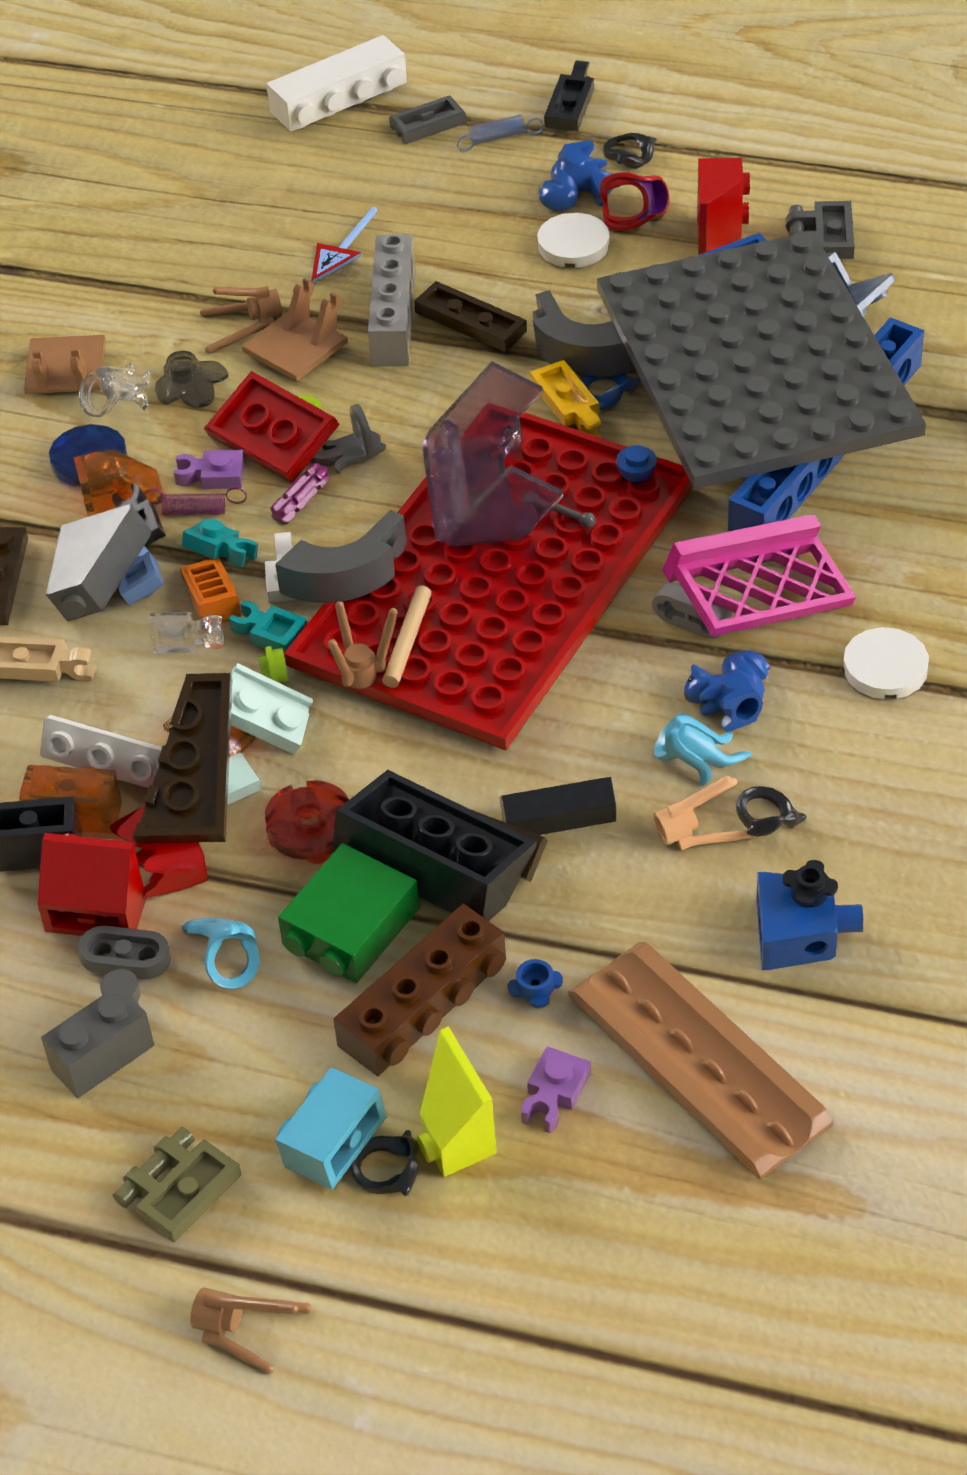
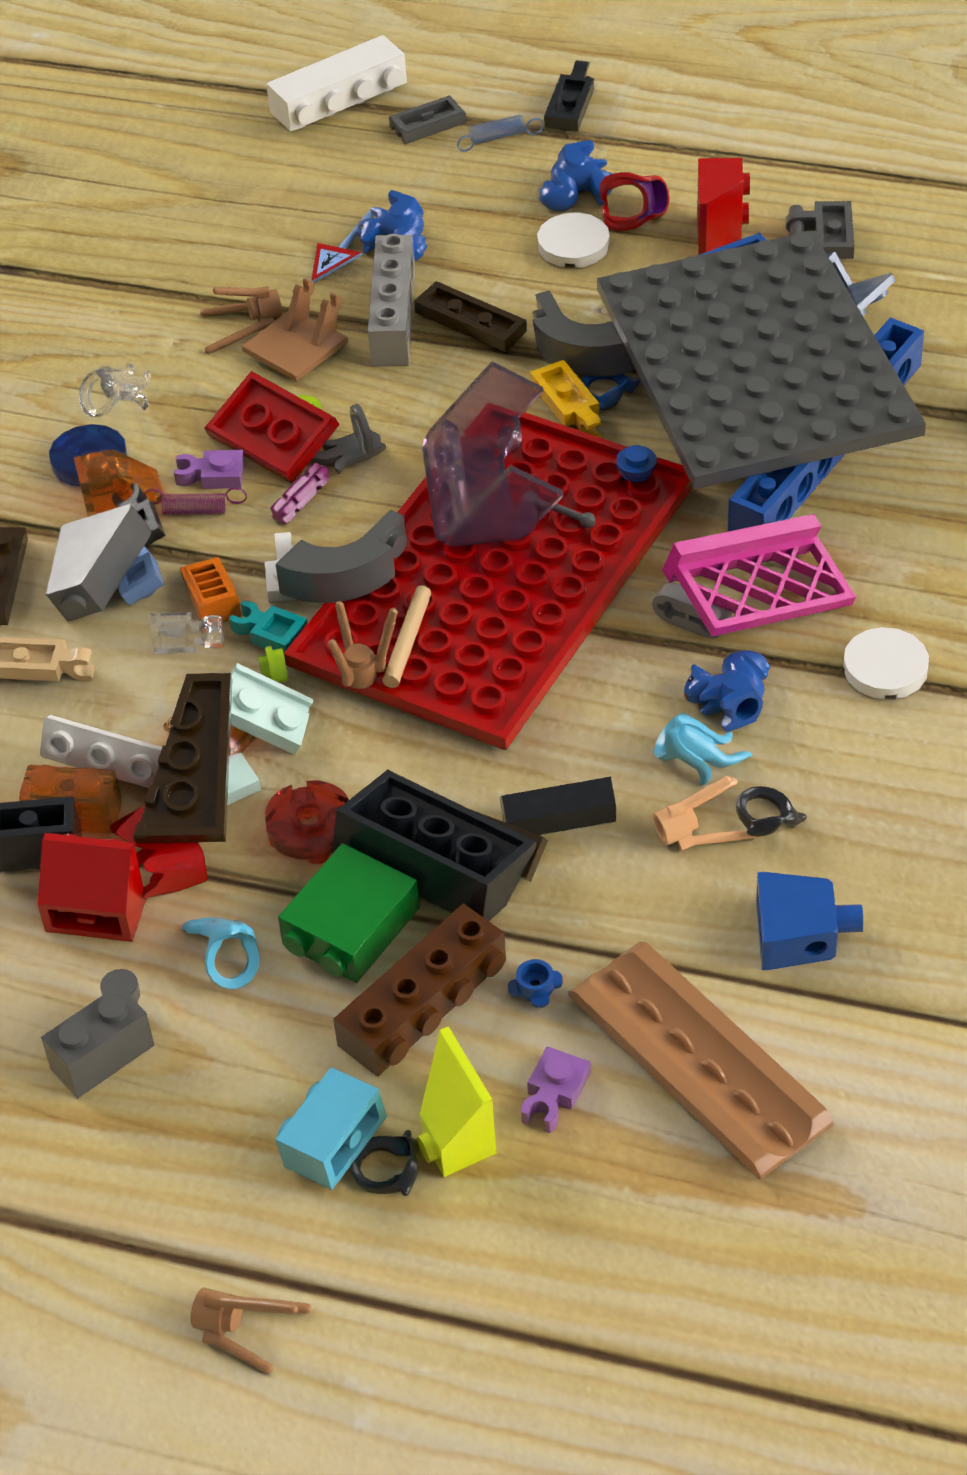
medium nougat plate [24,335,106,394] -> none
dark grey plate [78,926,171,979] -> none
olive plate [113,1127,242,1243] -> none
clear smoke plate [155,350,229,408] -> none
teal plate [182,519,258,567] -> none
black piece [603,133,657,169] -> none
black plate [782,860,838,908] -> none
none -> blue animal [357,190,427,261]

